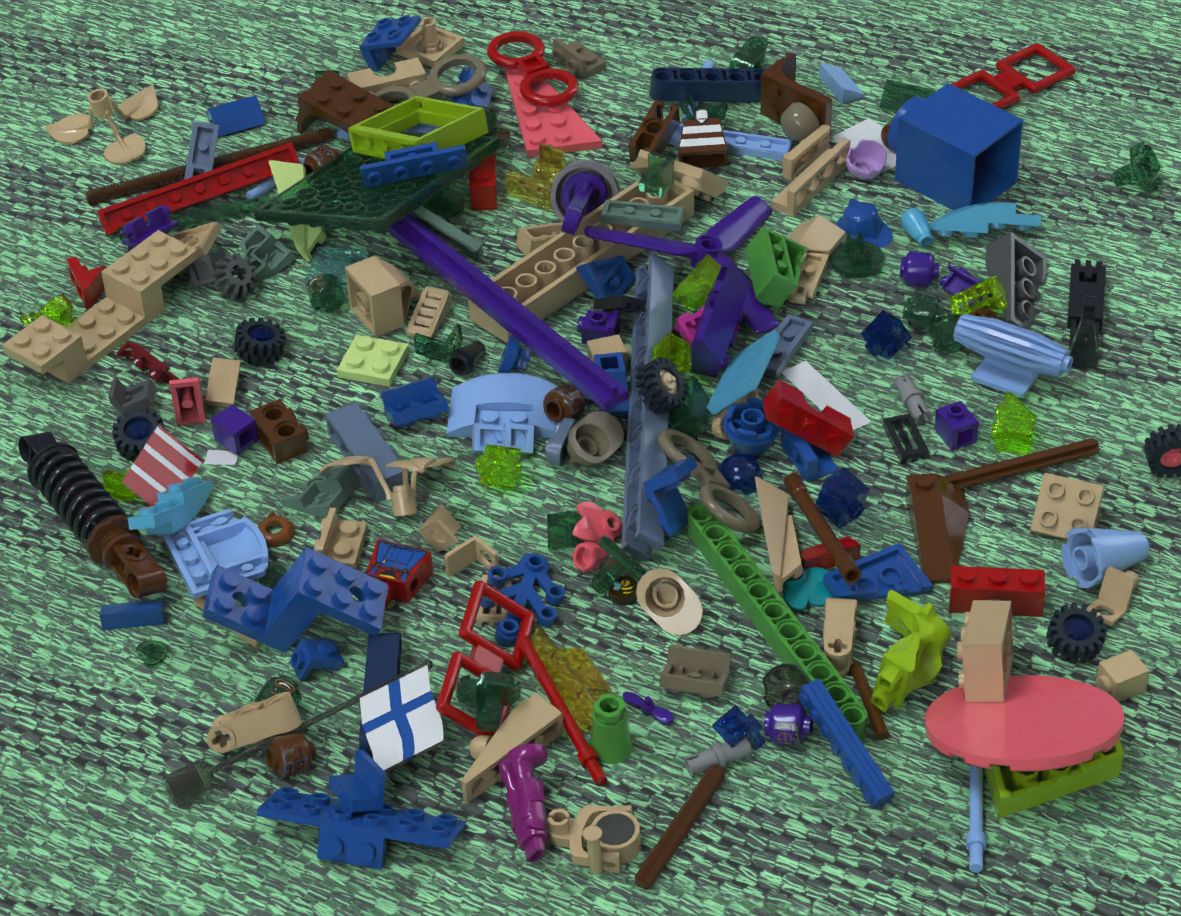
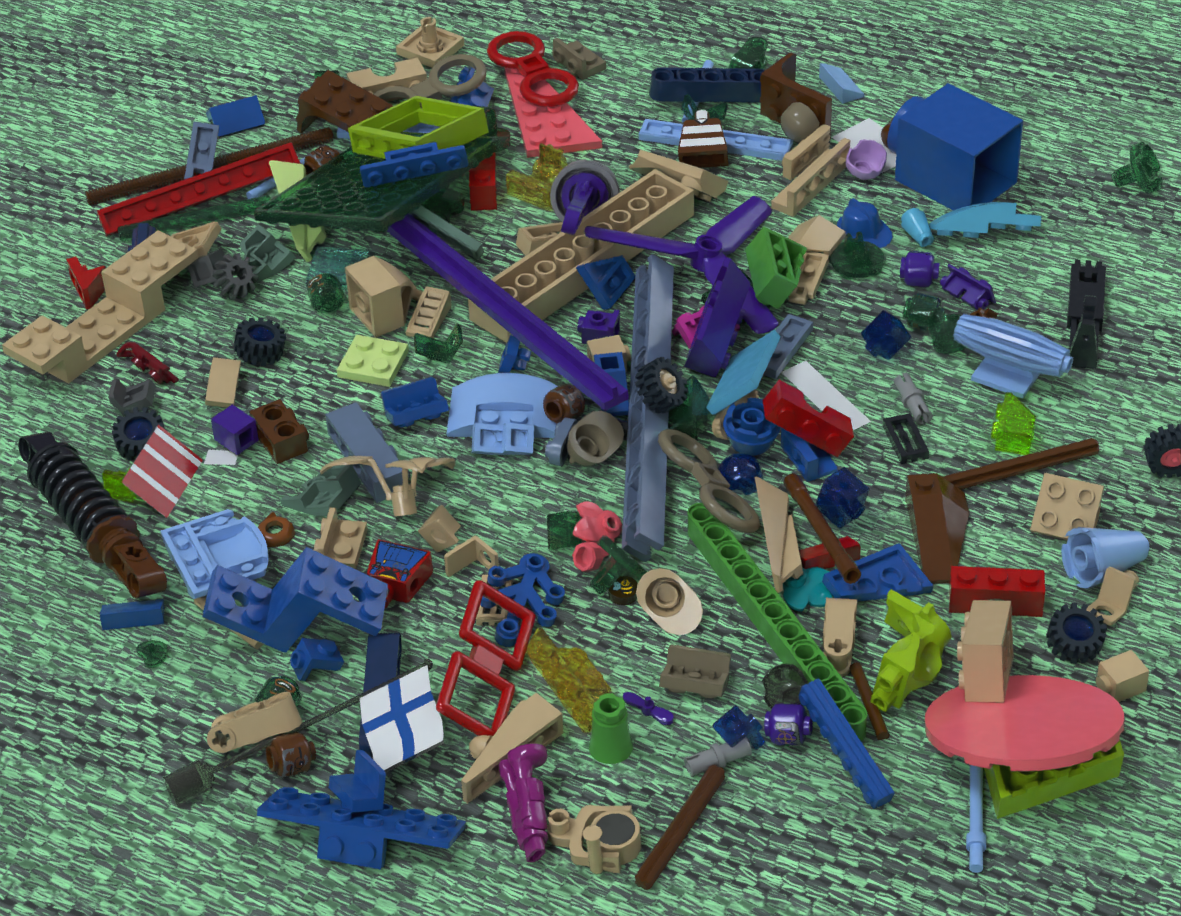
clear neon green piece [19,294,73,327] -> none
tan plant [45,85,158,165] -> none
dark purple hinge [121,205,179,247] -> none
medium azure slope [128,477,213,535] -> none
coral slope [169,377,205,426] -> none
clear green piece [259,564,287,589] -> none
blue bracket [359,15,421,71] -> none
black cone [449,340,486,375] -> none
clear green tile [456,672,521,733] -> none
clear neon green brick [476,444,522,490] -> none
red bar [517,636,607,786] -> none
black tile [593,295,646,315] -> none
sand green tile [600,200,685,232] -> none
reddish brown piece [628,99,680,163] -> none
clear green panel [638,151,674,197] -> none
blue bracket [643,455,697,537] -> none
clear neon green panel [652,332,692,378] -> none
clear neon green slope [671,254,722,308] -> none
clear green panel [879,79,936,113] -> none
dark purple brick [934,401,979,451] -> none
clear neon green slope [950,275,1007,323] -> none
red bar [951,43,1076,110] -> none
dark grey wedge [985,232,1047,330] -> none

